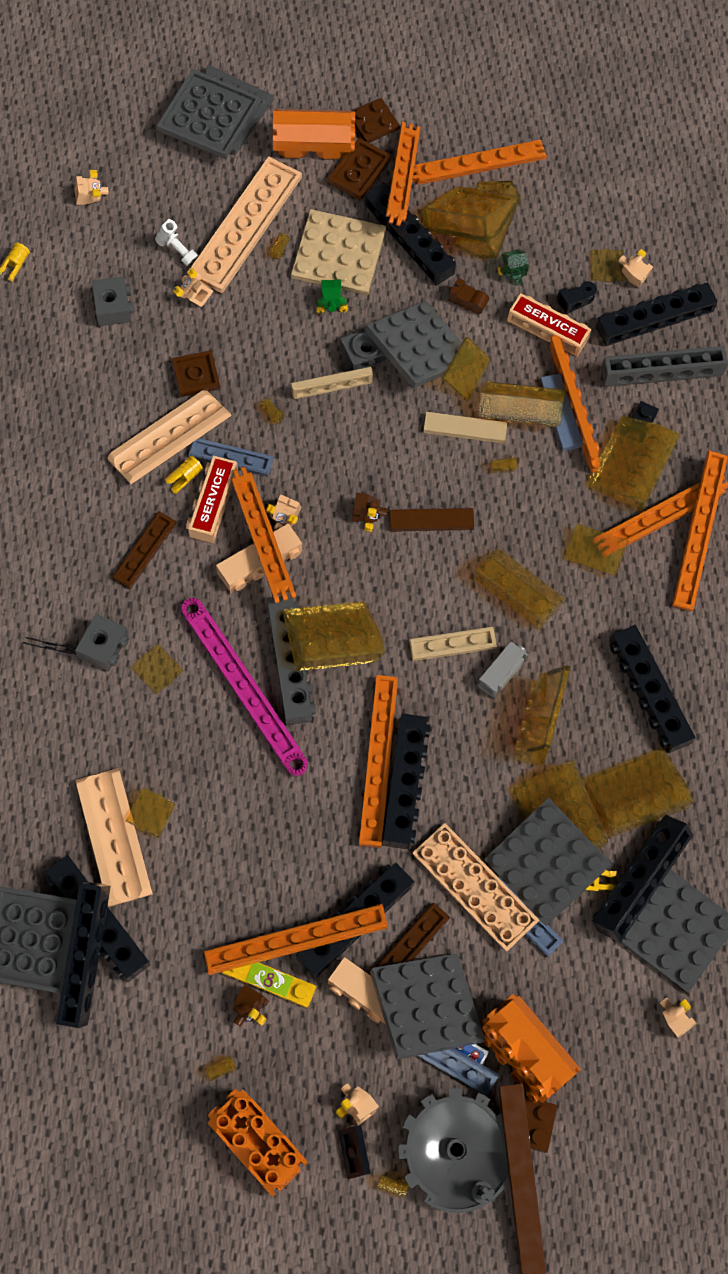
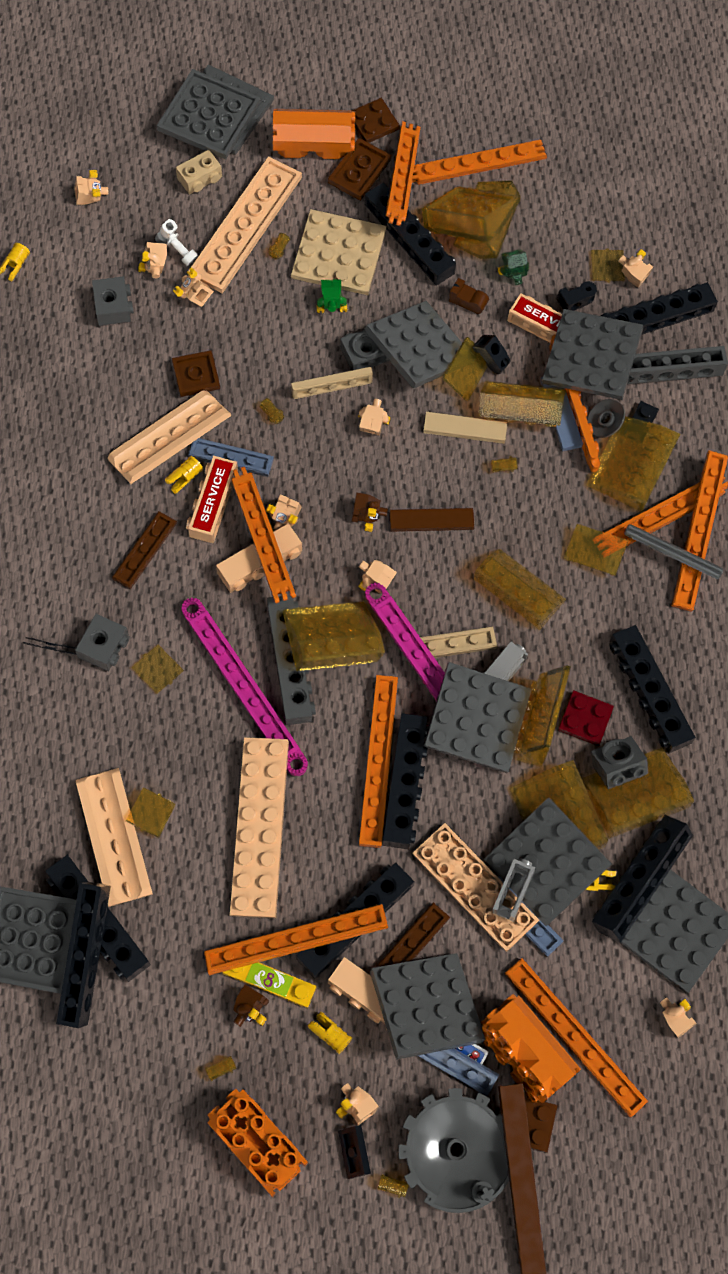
none -> light nougat piece [138,242,167,278]
none -> tan brick [176,150,222,195]
none -> light nougat plate [230,738,289,918]
none -> yellow hinge [307,1012,352,1054]
none -> light nougat piece [358,399,390,436]
none -> light nougat piece [358,560,397,594]
none -> dark pink plate [365,583,445,701]
none -> dark grey plate [423,662,531,773]
none -> black leg [472,335,511,374]
none -> light grey window [492,858,535,922]
none -> orange tile [505,958,649,1118]
none -> dark grey plate [542,309,643,400]
none -> dark red plate [558,690,614,746]
none -> dark grey dish [587,399,625,438]
none -> dark grey brick [591,736,648,789]
none -> dark grey axle [625,524,723,579]

